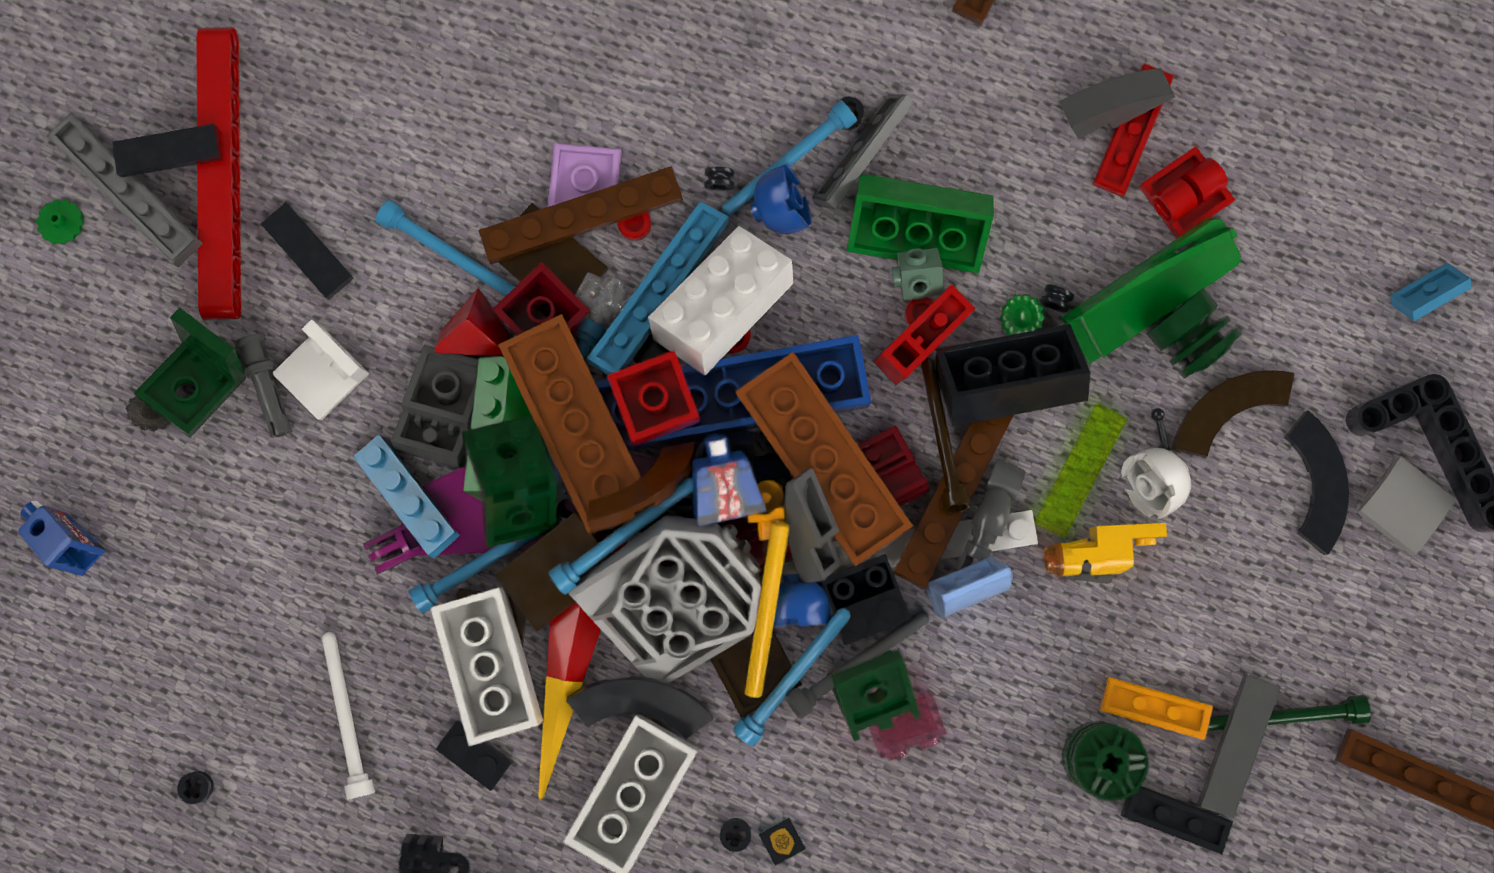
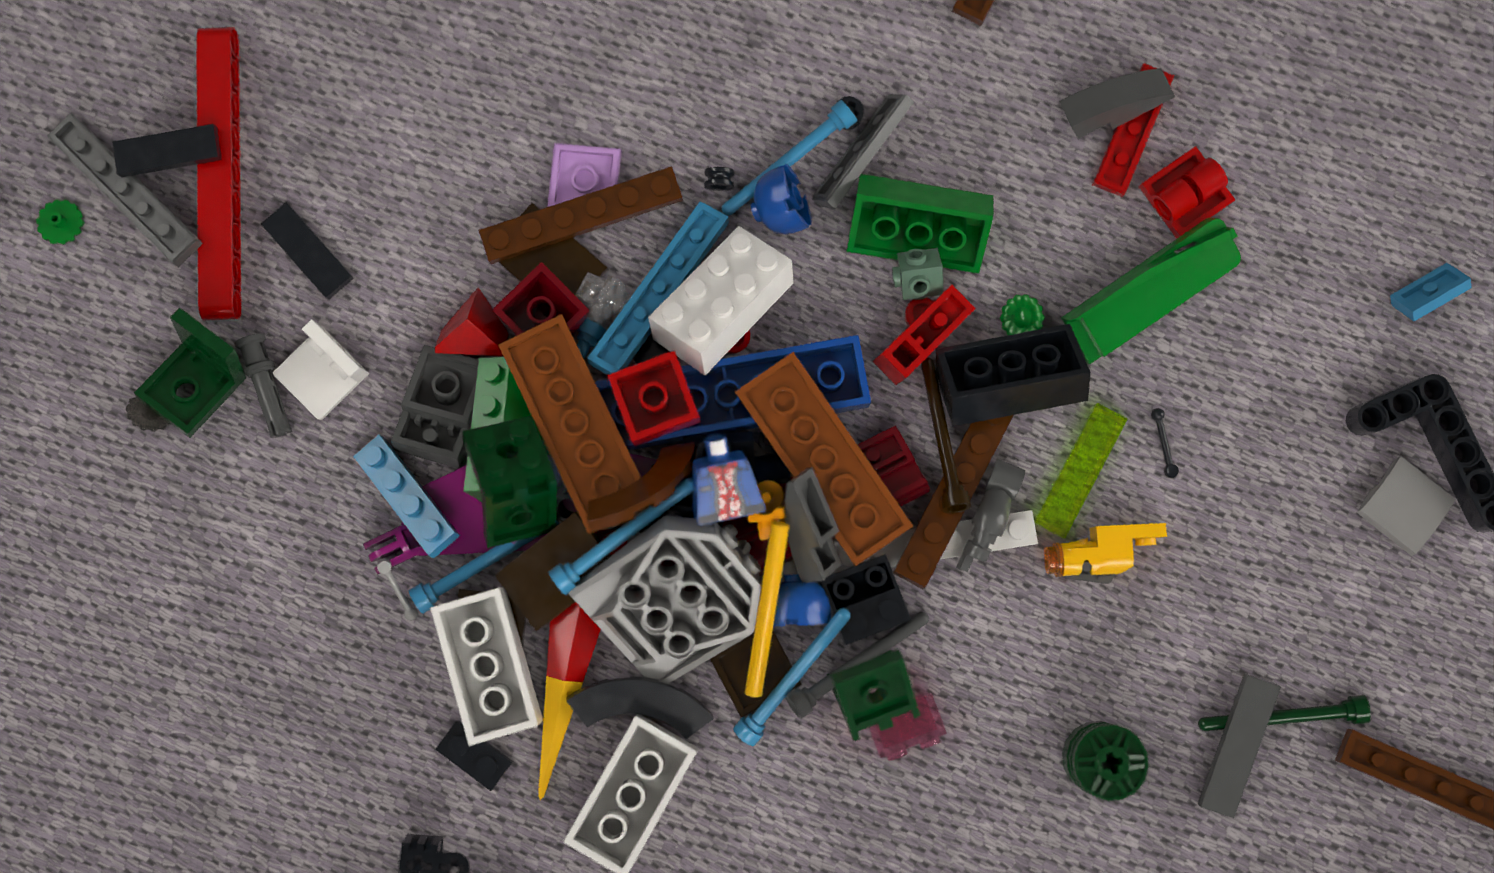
blue torso [18,501,106,576] -> none
black bush [177,771,214,804] -> none
white piece [322,632,375,800] -> none
dark azure piece [375,200,515,296] -> none
red tile [617,213,651,241] -> none
black bush [720,818,751,852] -> none
black tile [758,816,806,866] -> none
light blue slope [926,556,1012,618] -> none
black bush [1039,284,1074,313] -> none
light orange tile [1100,677,1213,740] -> none
black tile [1120,786,1234,854] -> none
white cylinder [1121,448,1191,519] -> none
dark green wheel [1146,288,1242,379] -> none
dark brown tile [1171,370,1295,457] -> none
black tile [1284,410,1349,555] -> none
none -> light grey hinge [377,559,418,621]

